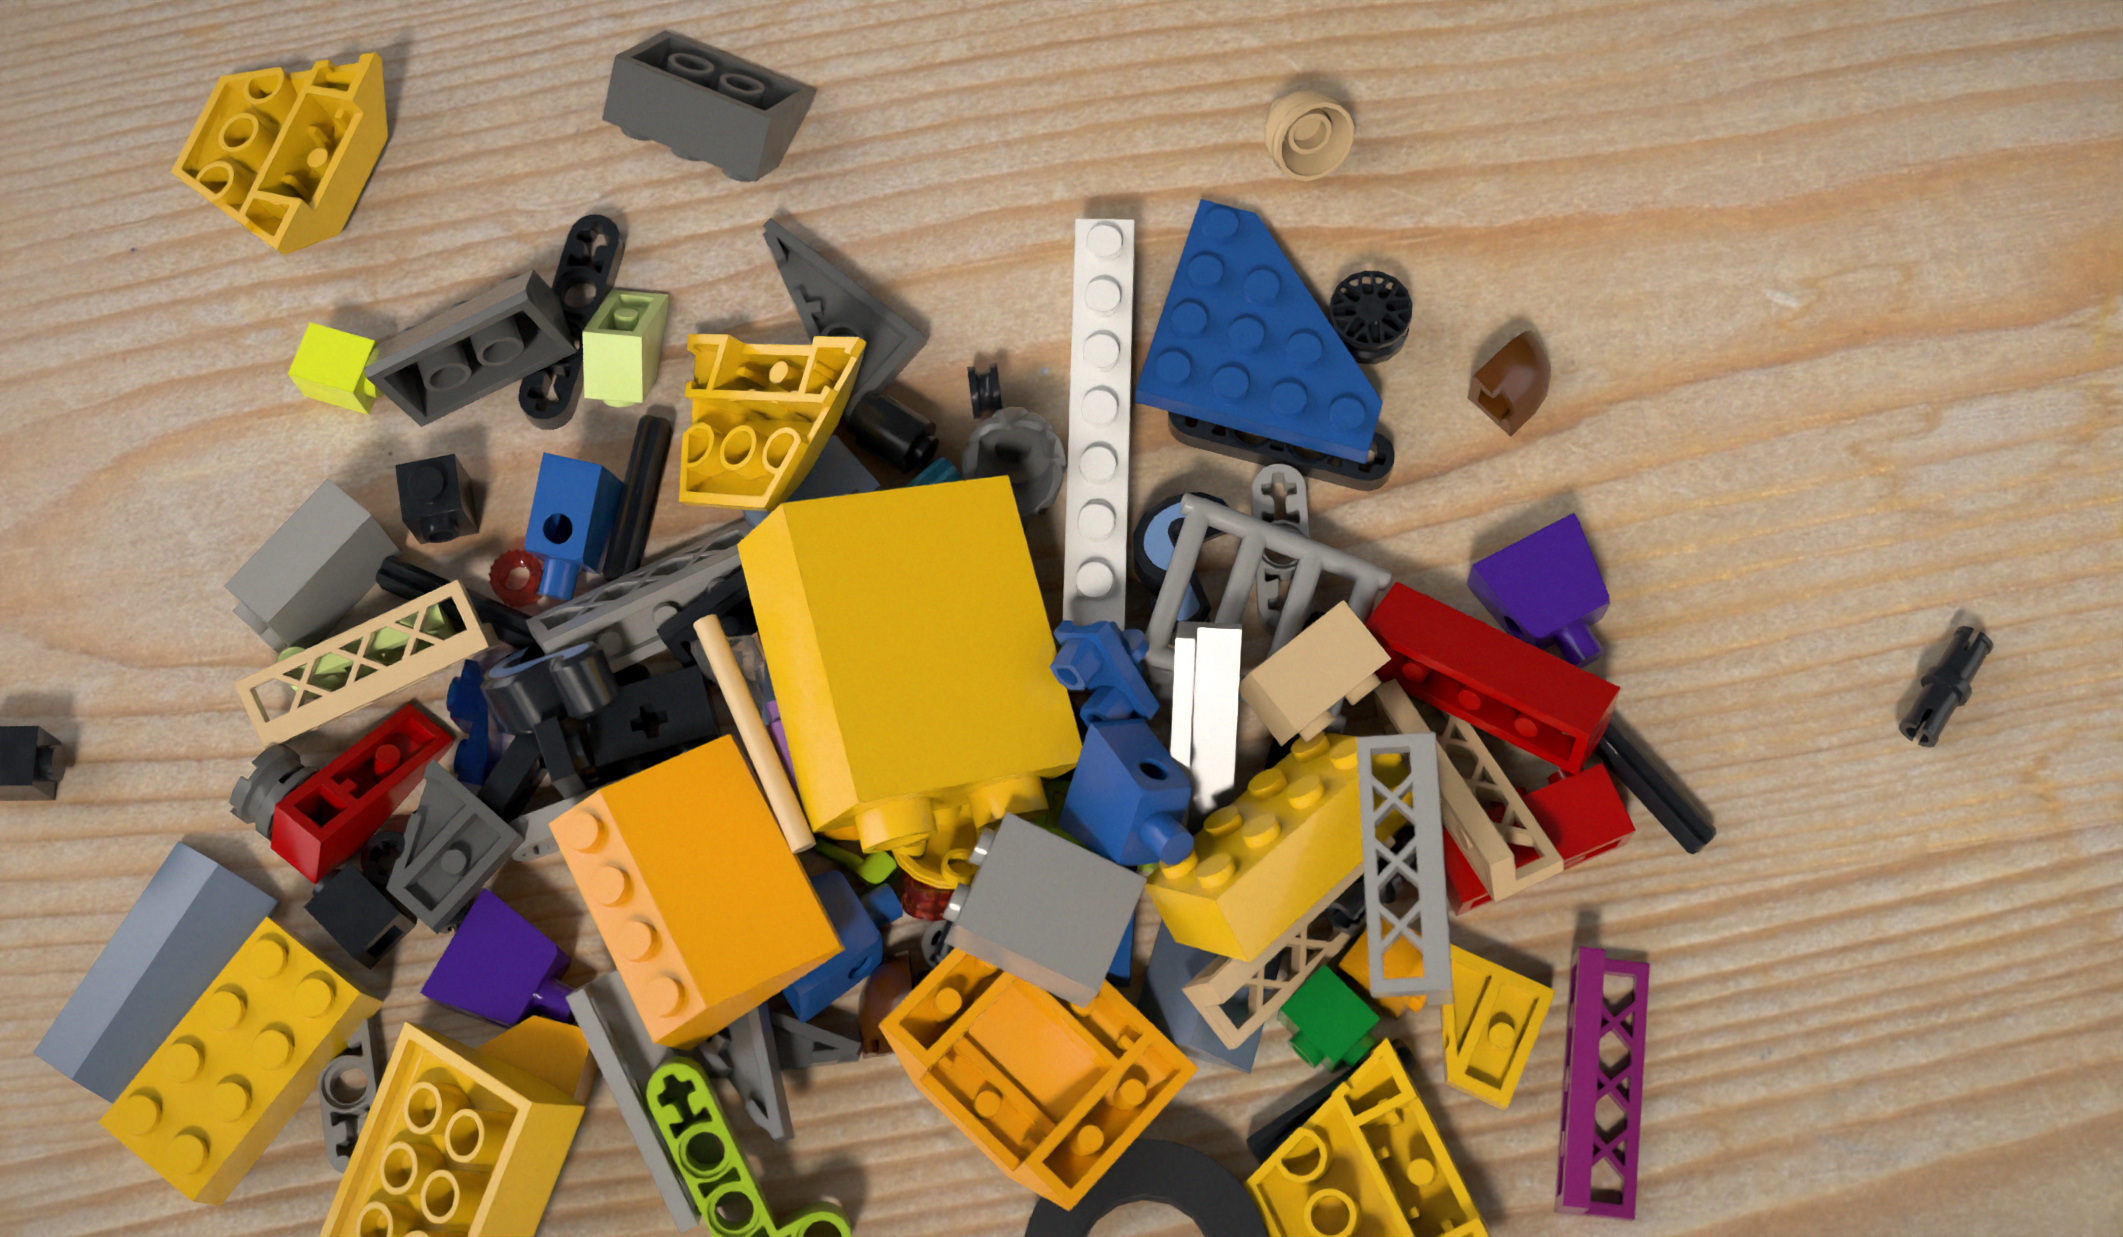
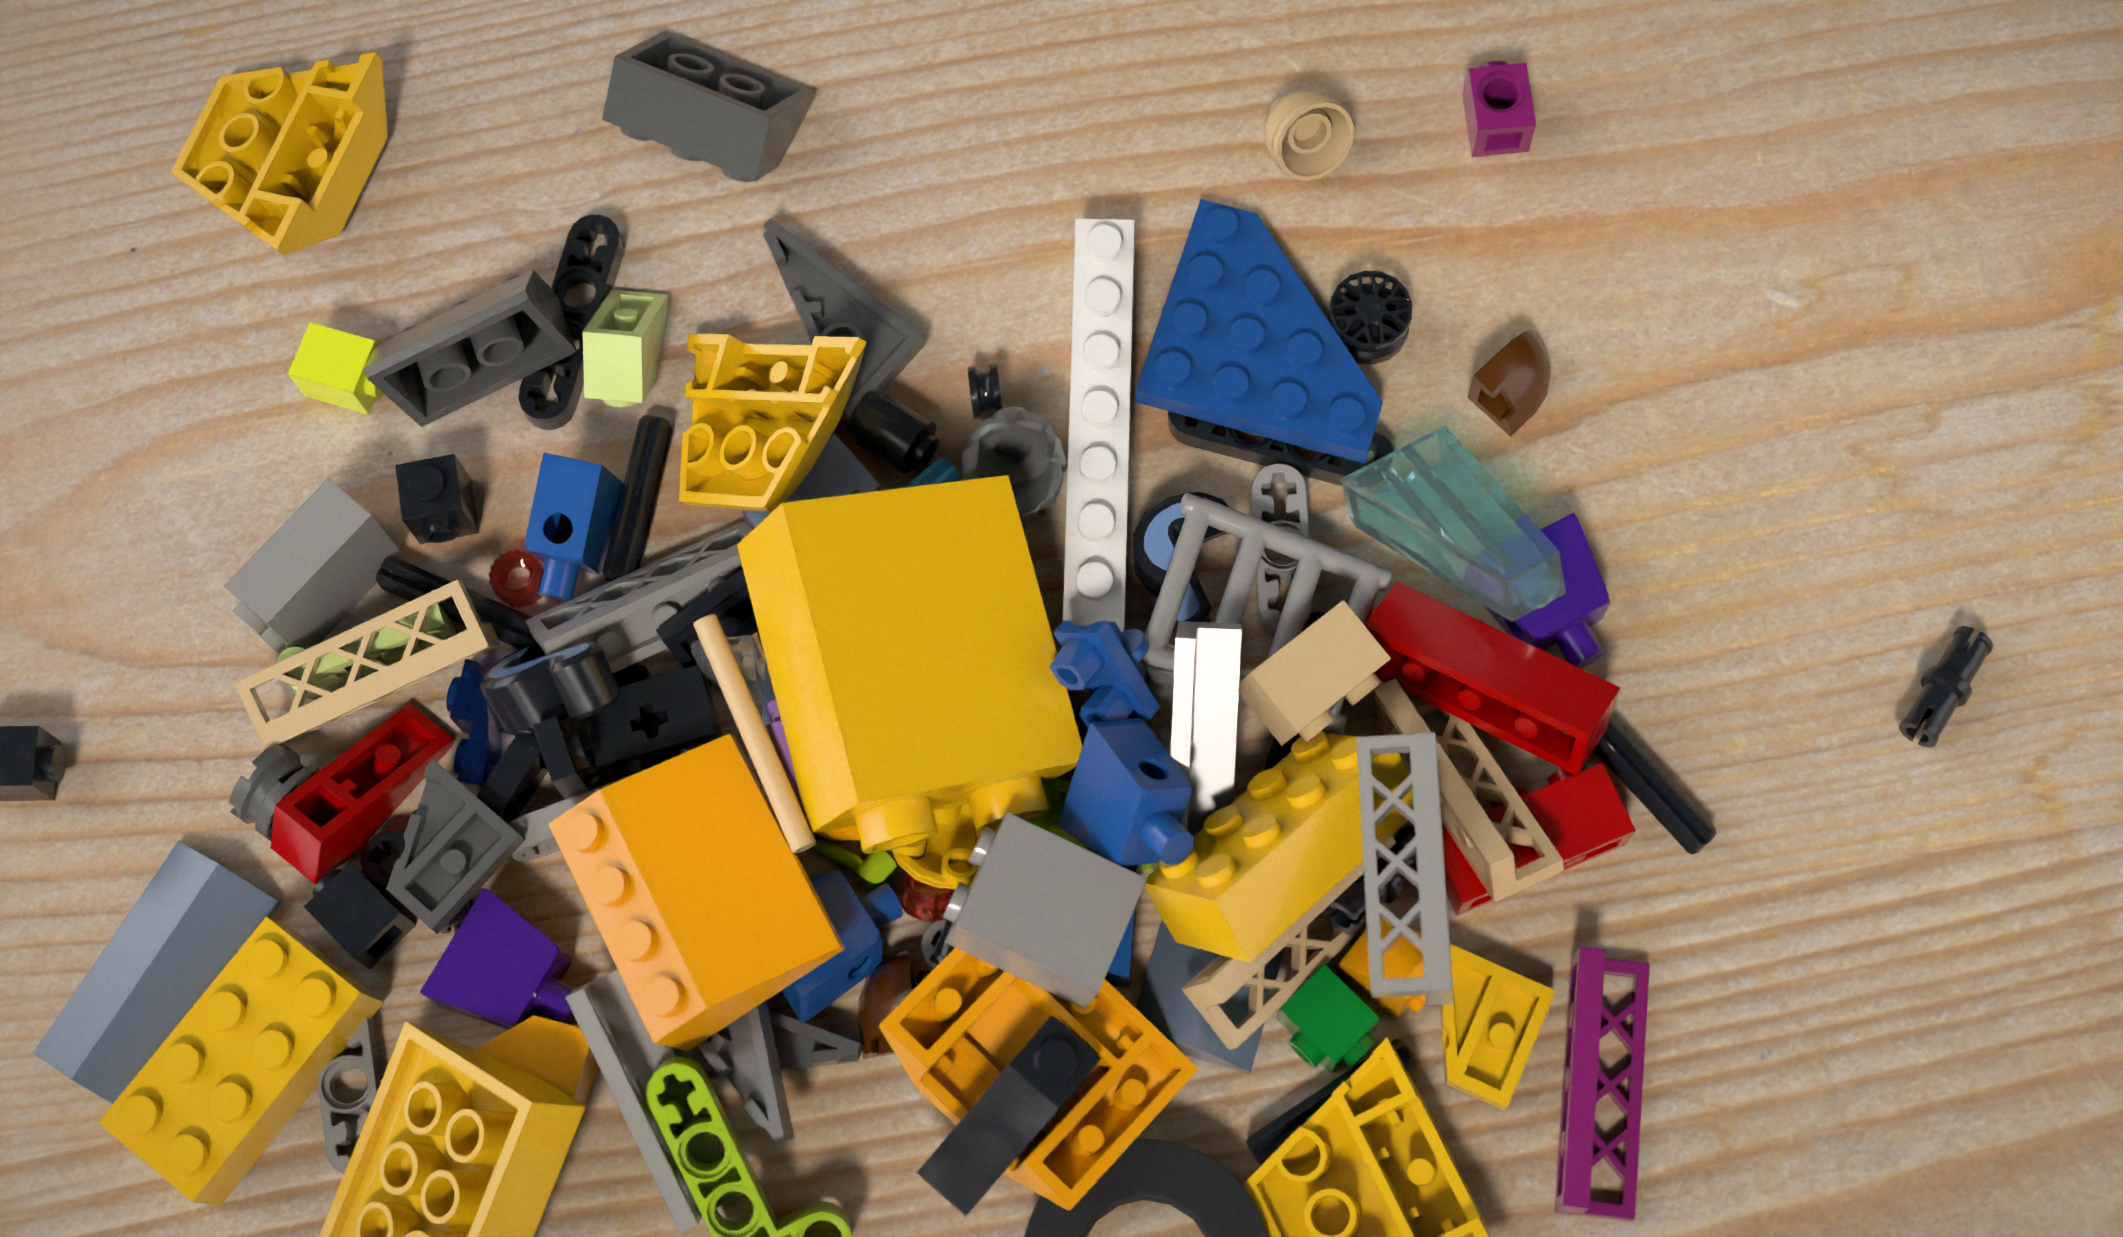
none -> black slope [916,1015,1102,1217]
none -> clear light blue slope [1340,425,1566,622]
none -> magenta brick [1462,61,1536,157]

